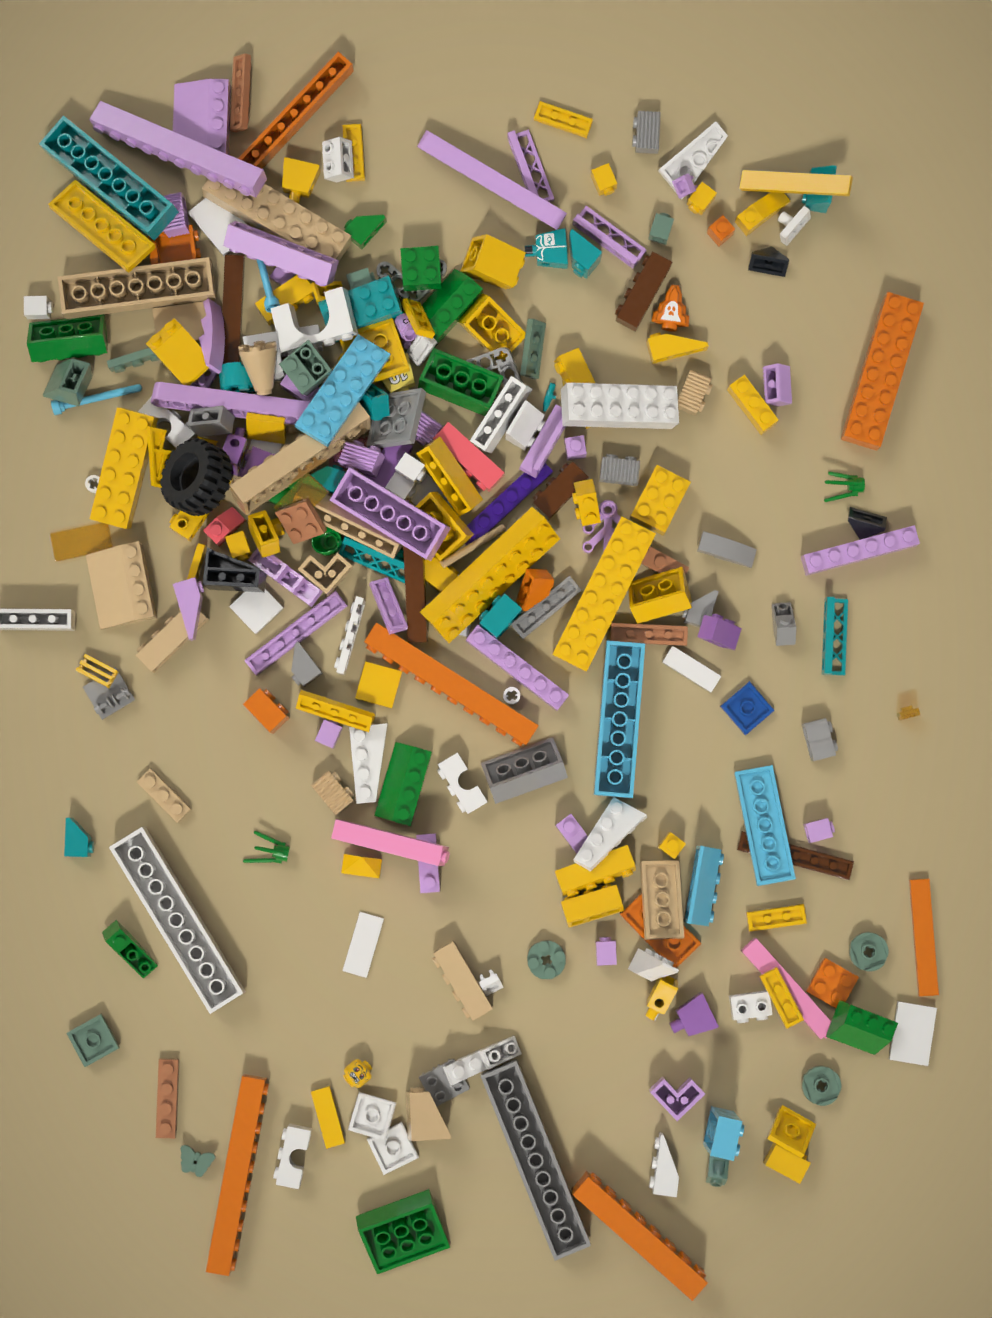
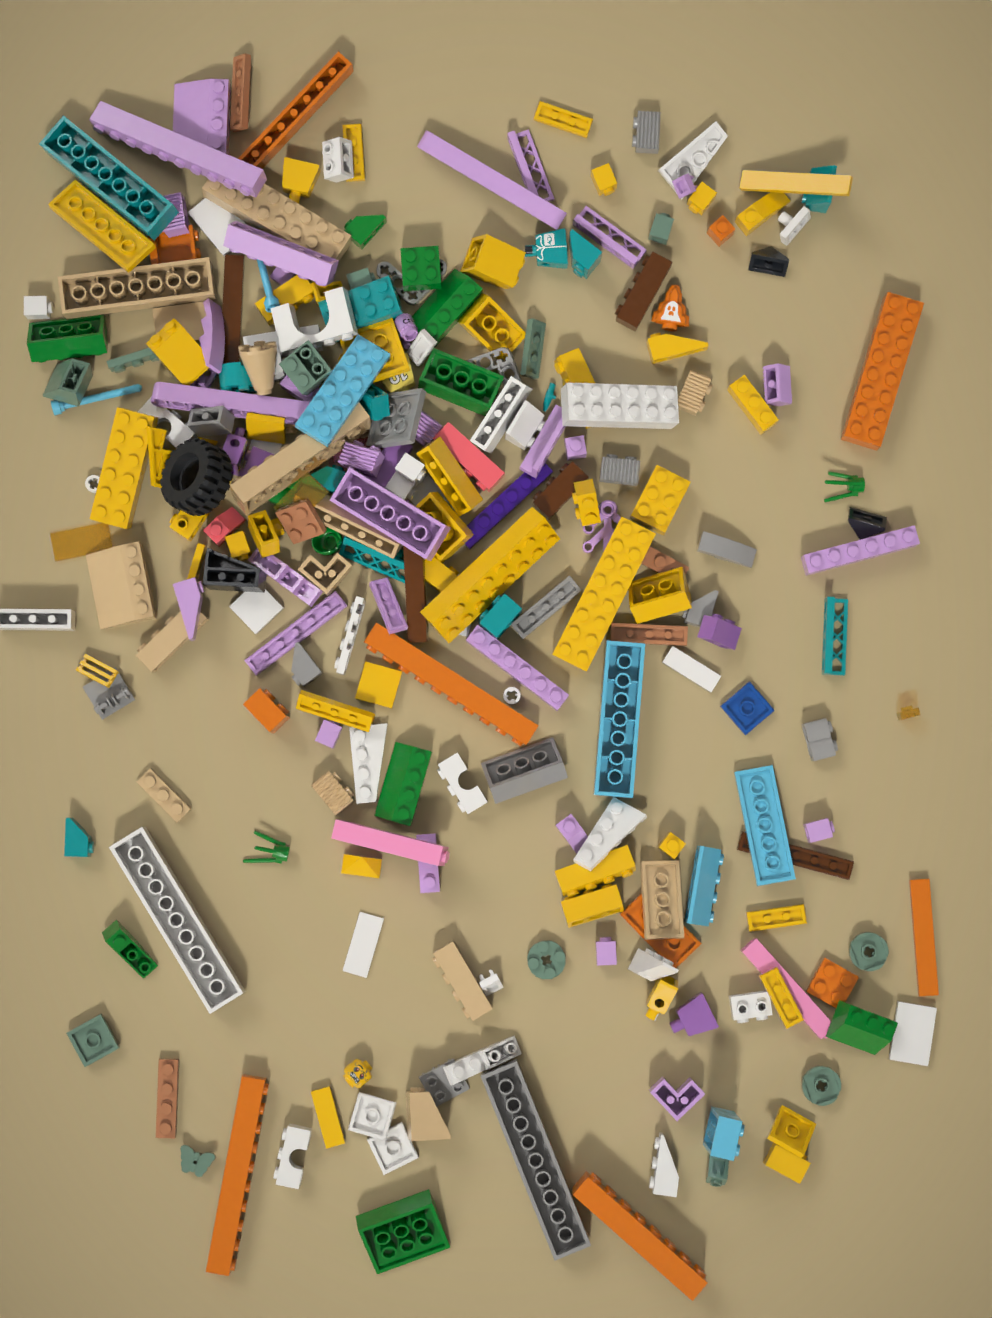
yellow tile [401,298,435,339] -> none
tan bar [440,524,506,568] -> none
orange slope [516,569,554,611] -> none
light grey slope [772,602,796,646] -> none

